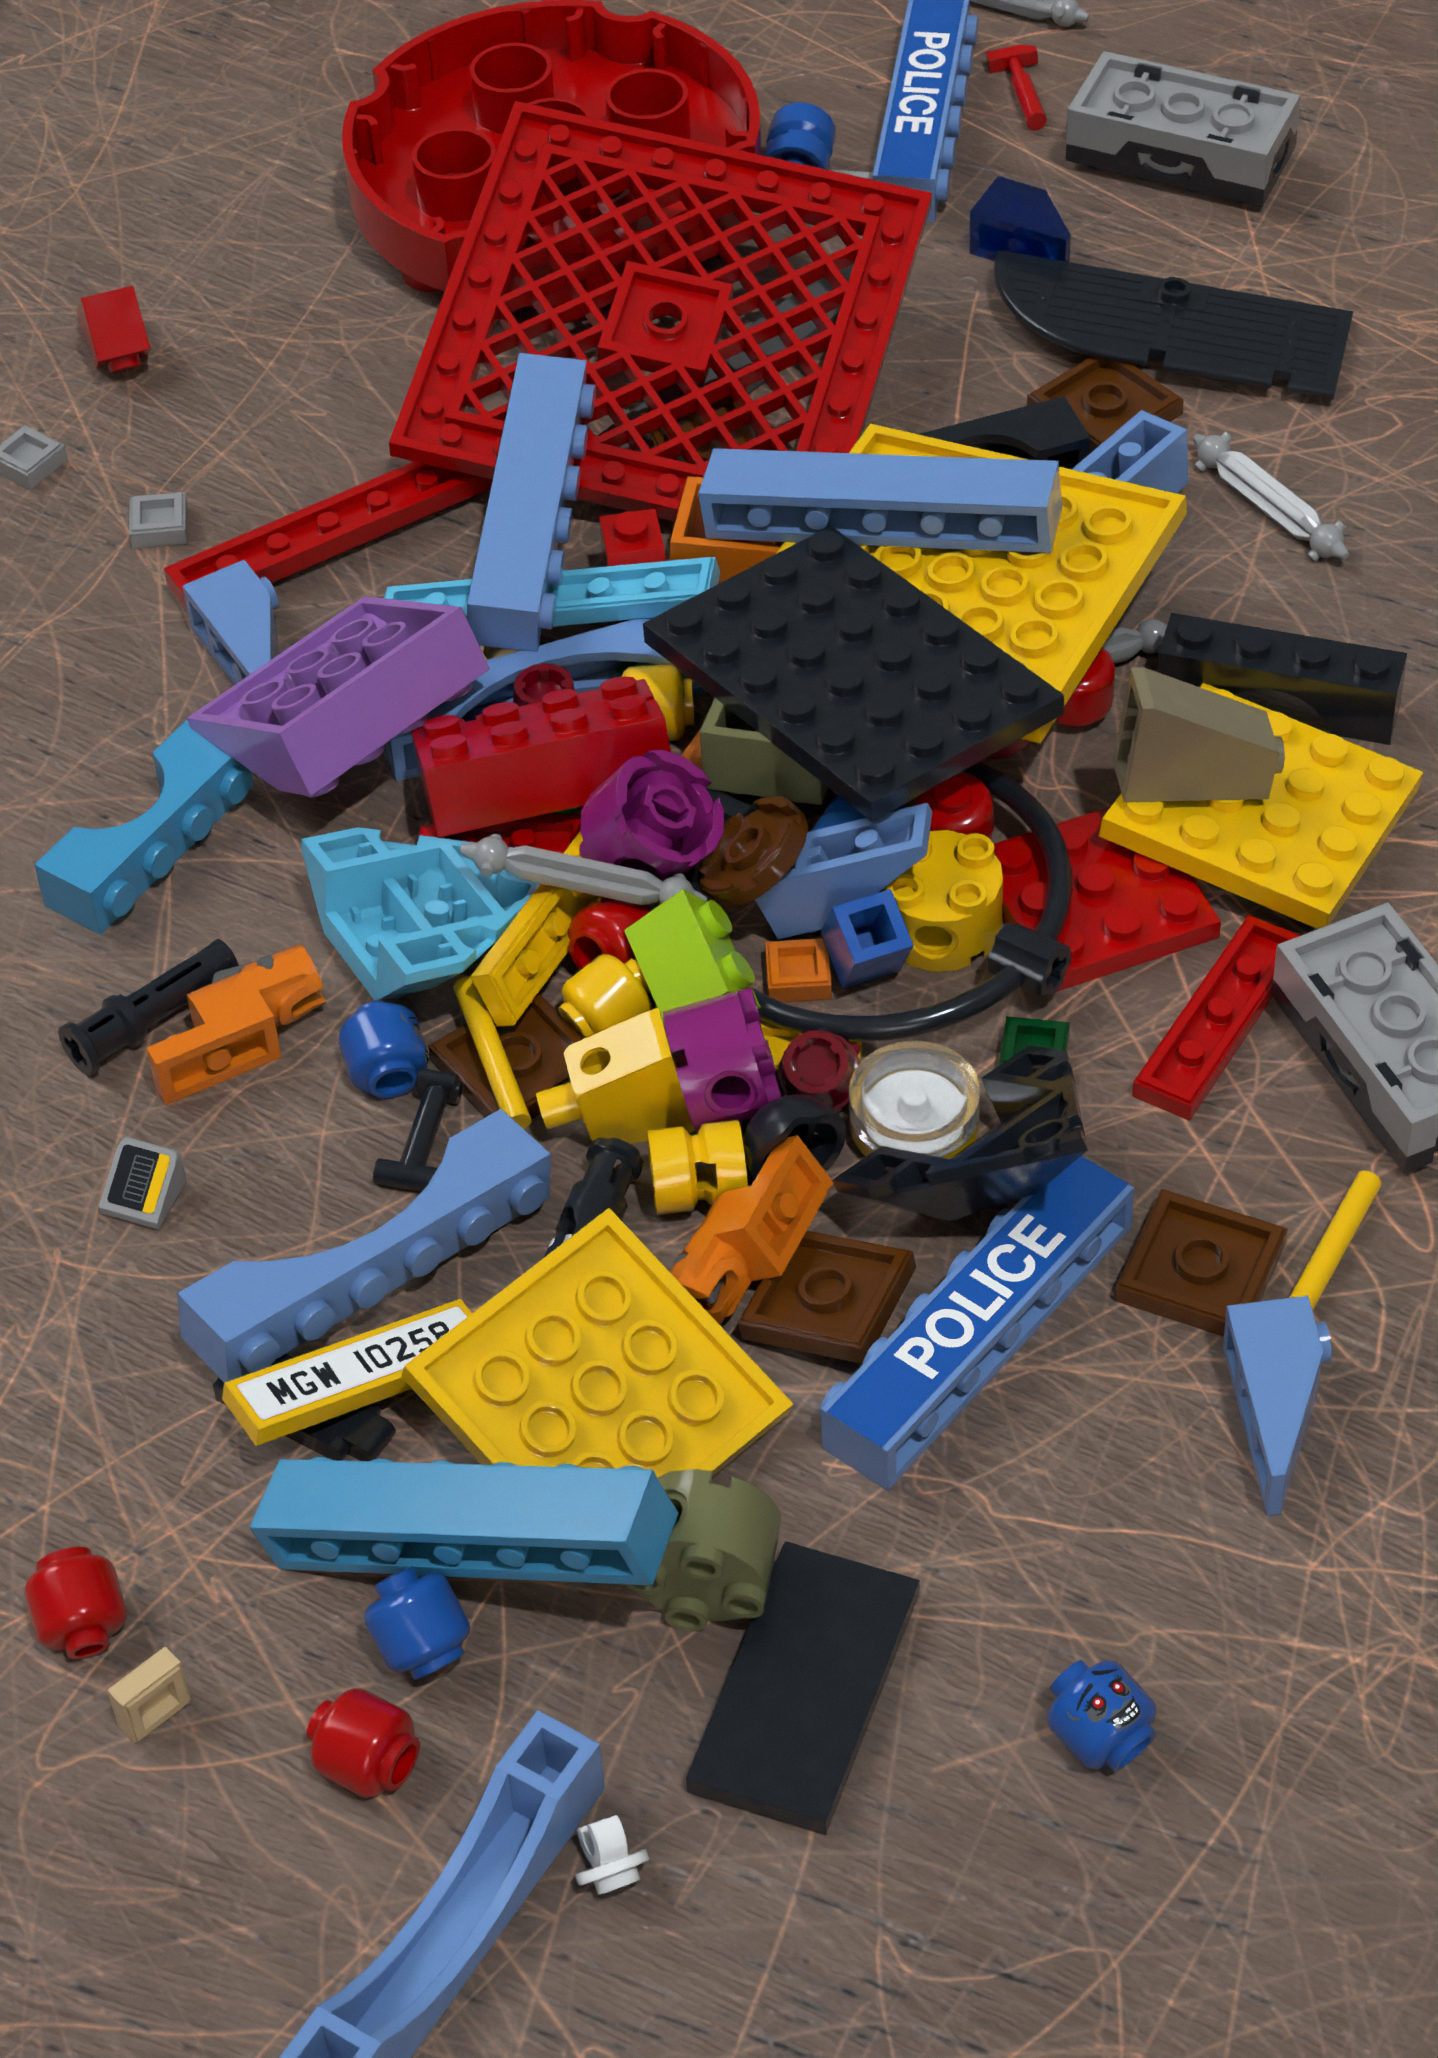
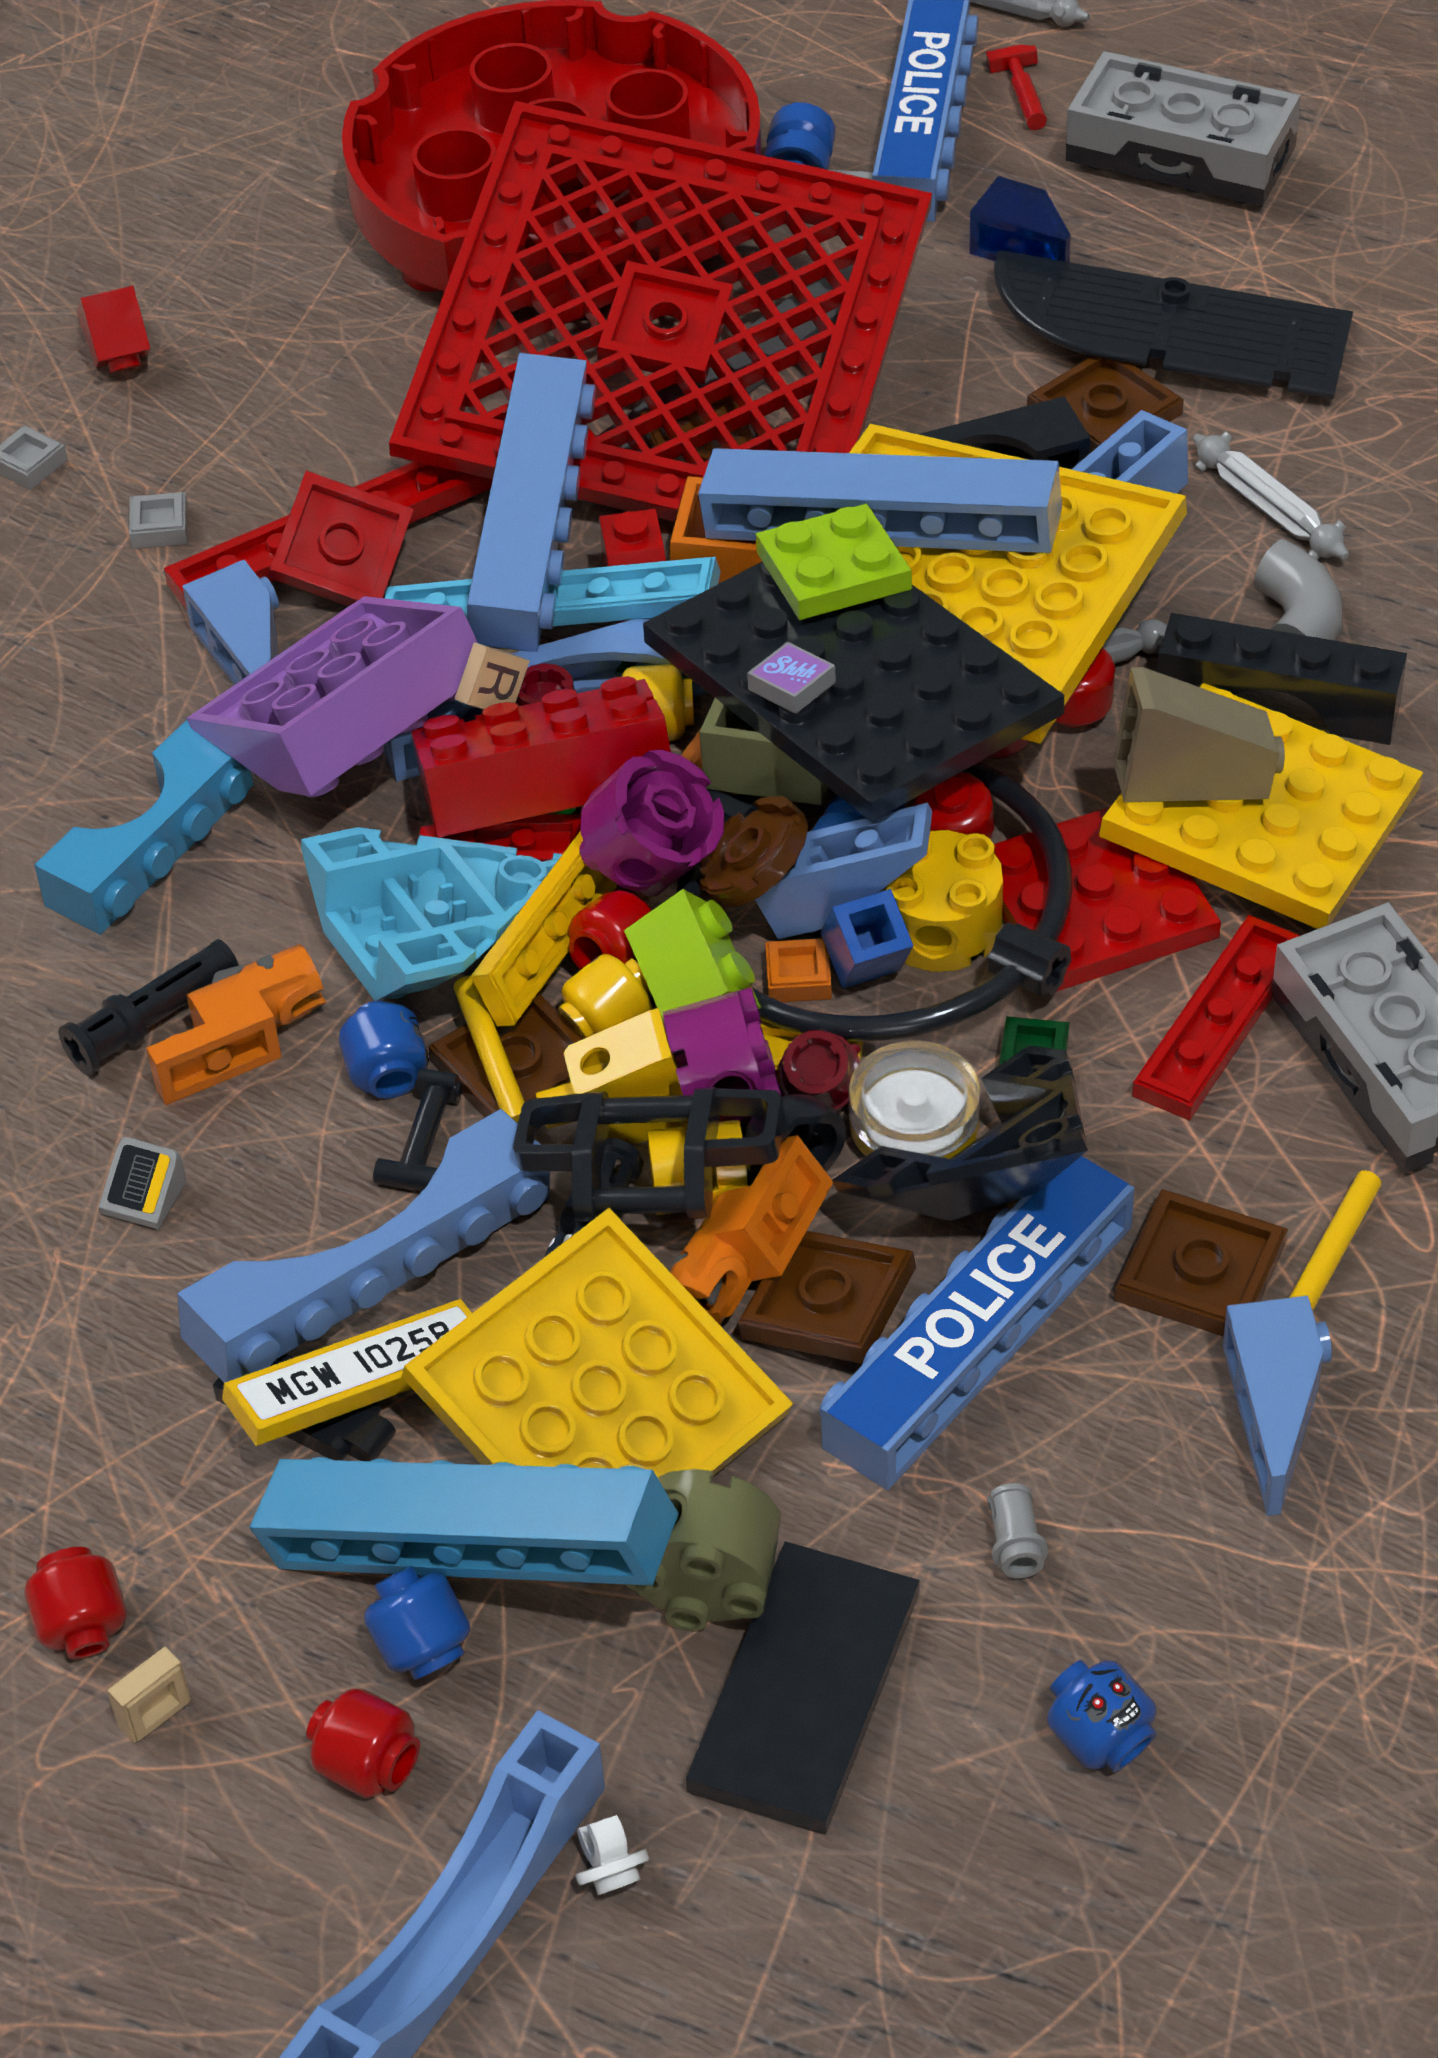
light grey wheel [460,834,707,905] -> none
none -> red plate [268,470,414,607]
none -> tan tile [455,642,530,709]
none -> black bar [513,1087,785,1222]
none -> tile [747,642,836,714]
none -> lime plate [756,503,912,620]
none -> light grey pin [987,1483,1049,1579]
none -> light grey cylinder [1254,539,1343,641]

